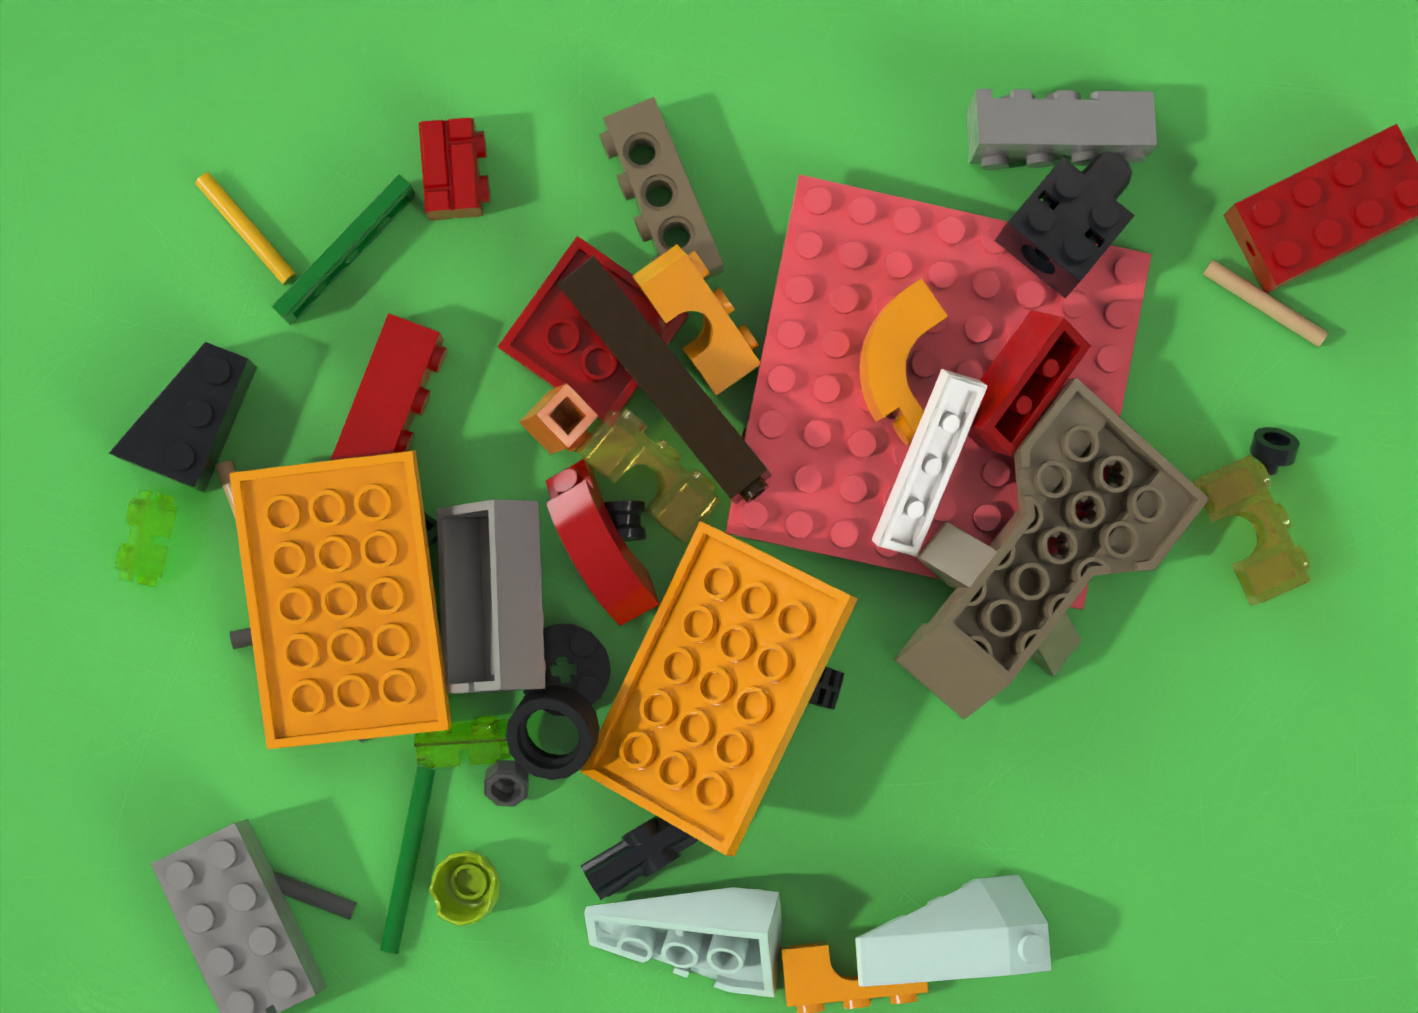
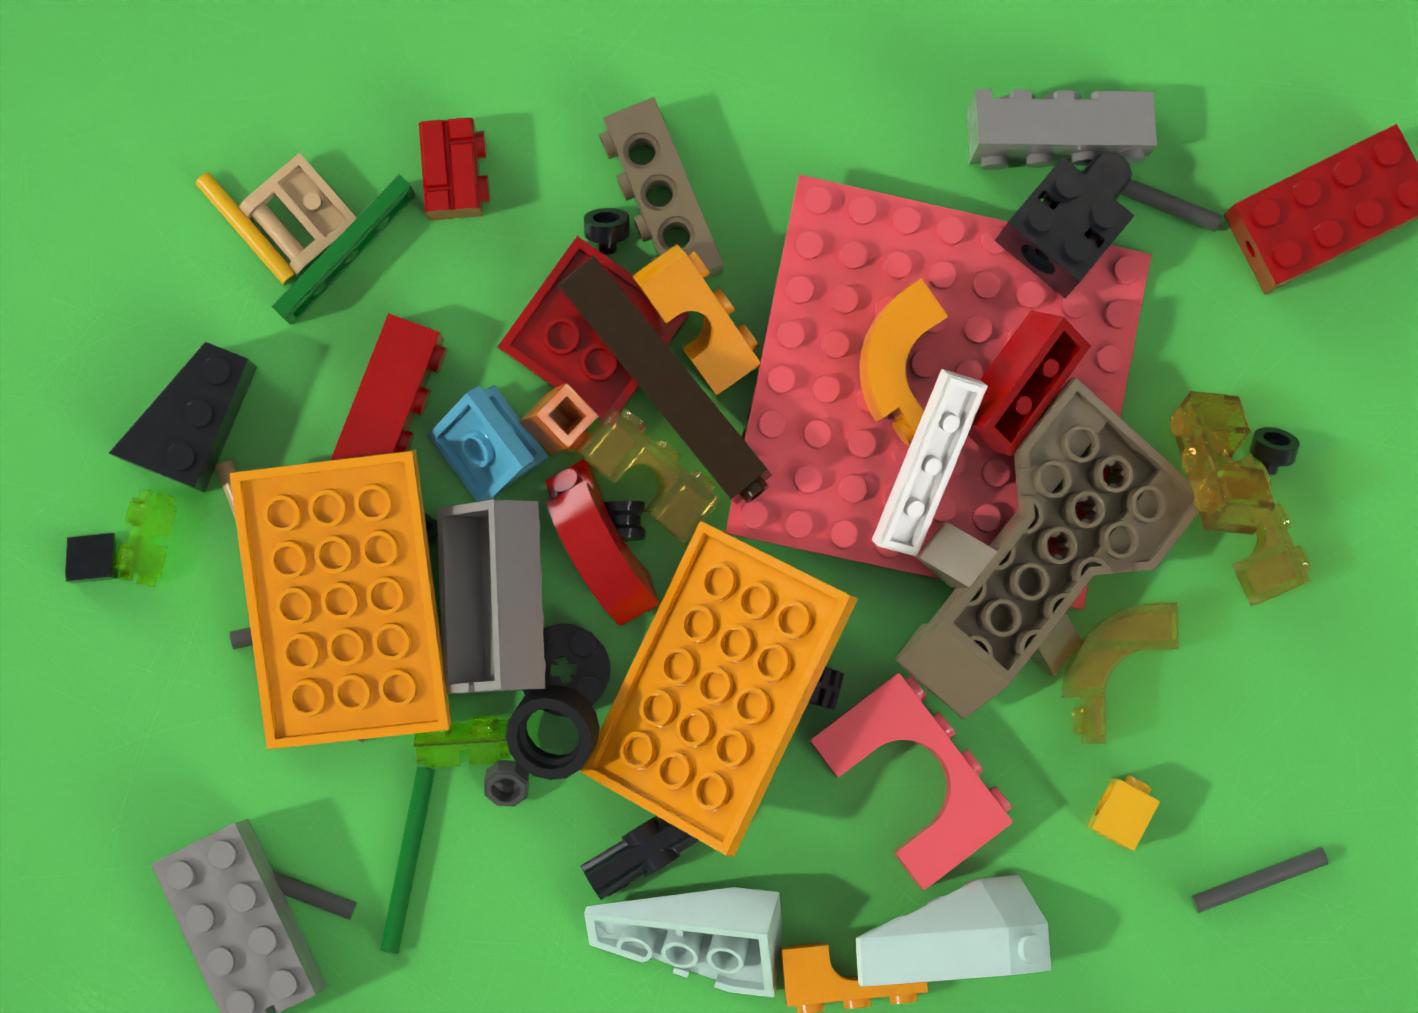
lime hair [429,850,501,926] -> none
tan bar [1202,259,1328,347] -> none
none -> black slope [65,533,118,584]
none -> tan plate [239,152,357,276]
none -> medium azure bracket [427,384,549,502]
none -> black tile [584,208,630,254]
none -> coral arch [808,673,1013,890]
none -> clear yellow arch [1061,603,1179,744]
none -> yellow brick [1086,775,1160,851]
none -> dark grey bar [1121,179,1222,232]
none -> clear yellow arch [1170,391,1276,535]
none -> dark grey bar [1191,847,1328,913]

